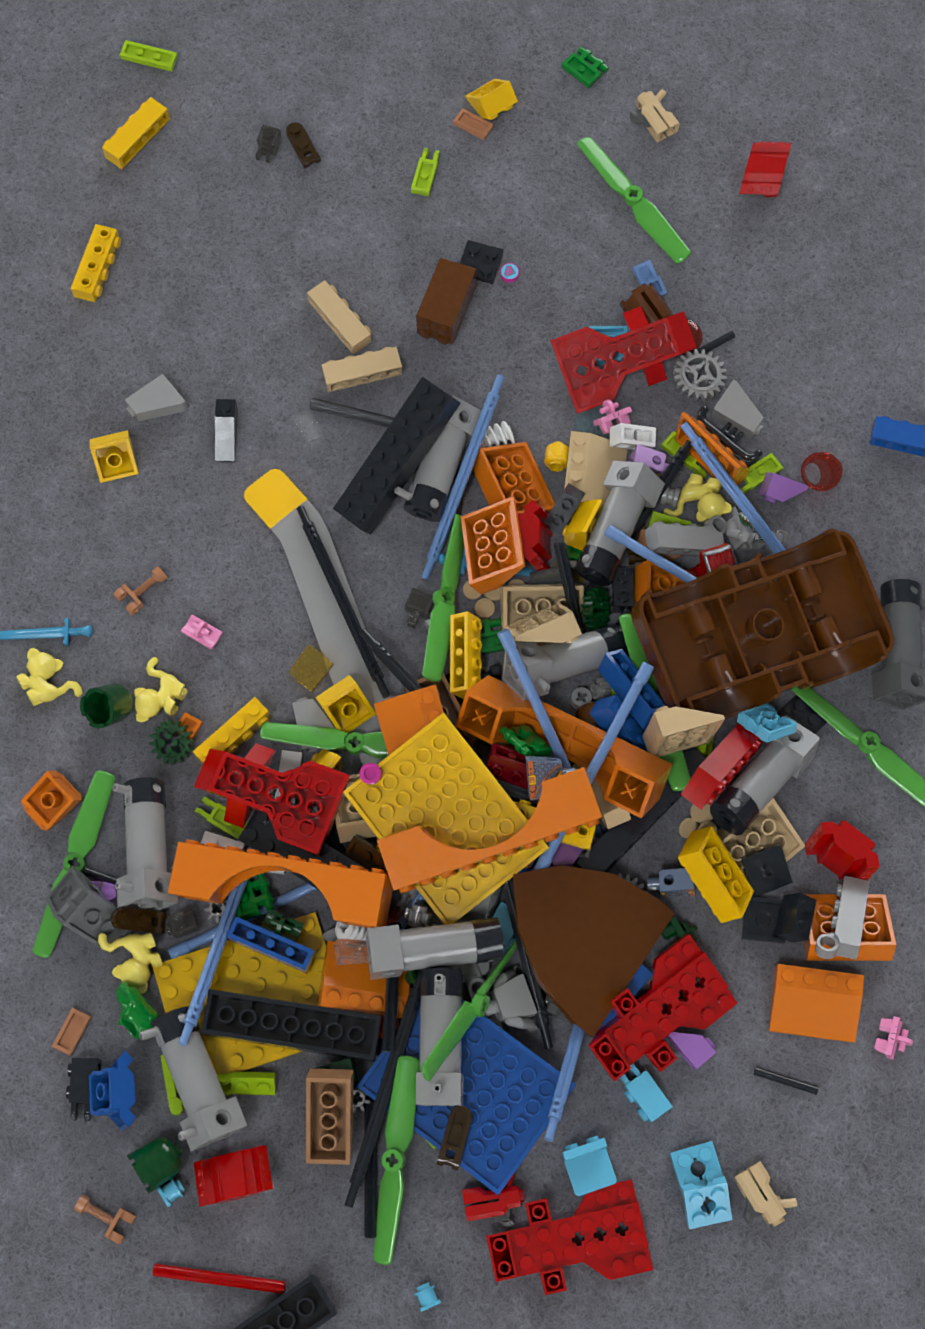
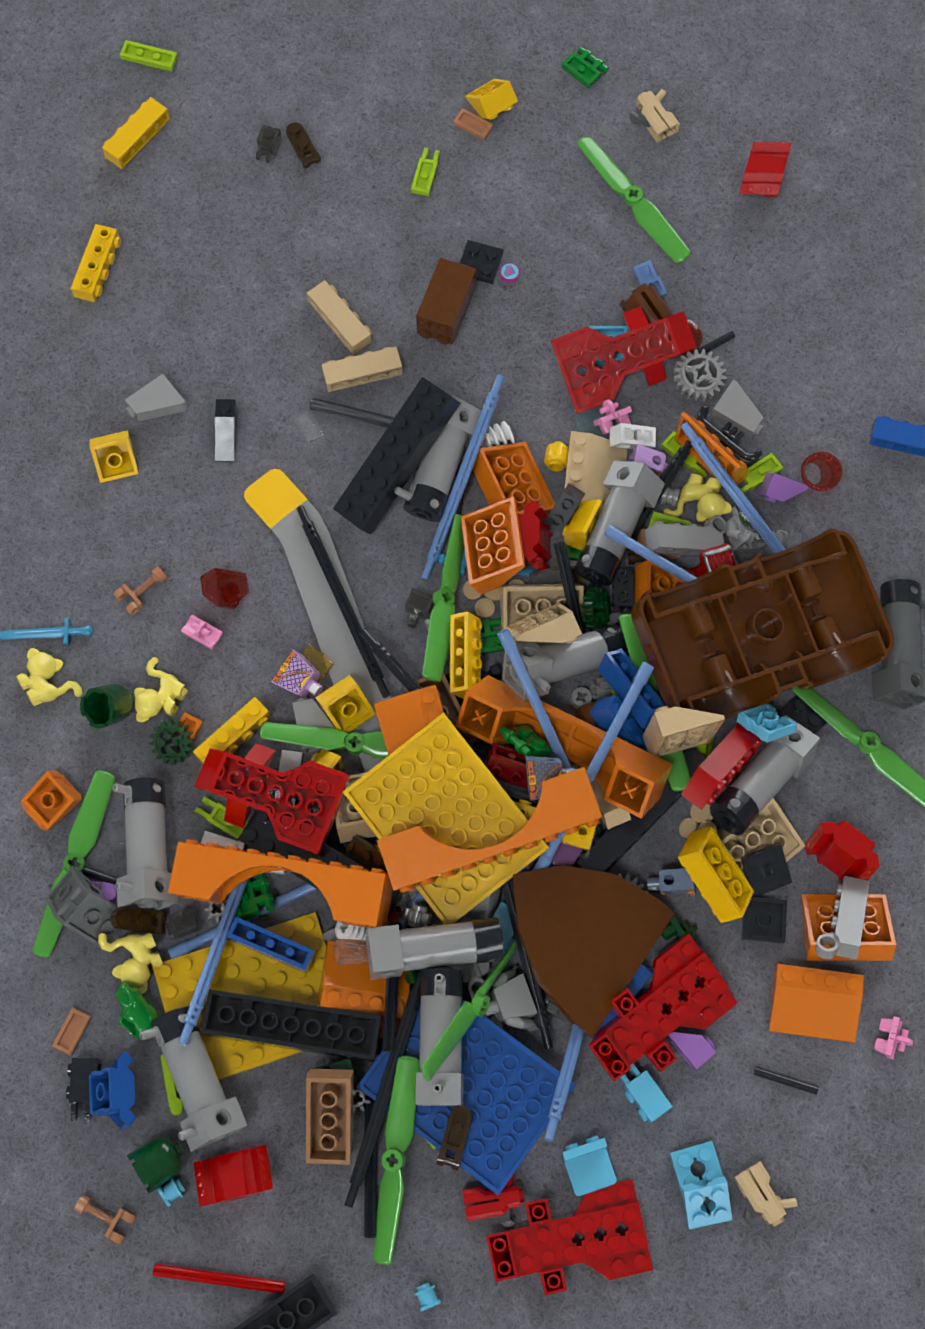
lime hinge [217,1072,276,1096] -> none
dark green hips [261,909,305,943] -> none
dark pink tile [360,763,382,785] -> none
black brick [776,893,817,943] -> none
none -> clear red slope [200,568,249,609]
none -> torso [271,650,323,698]

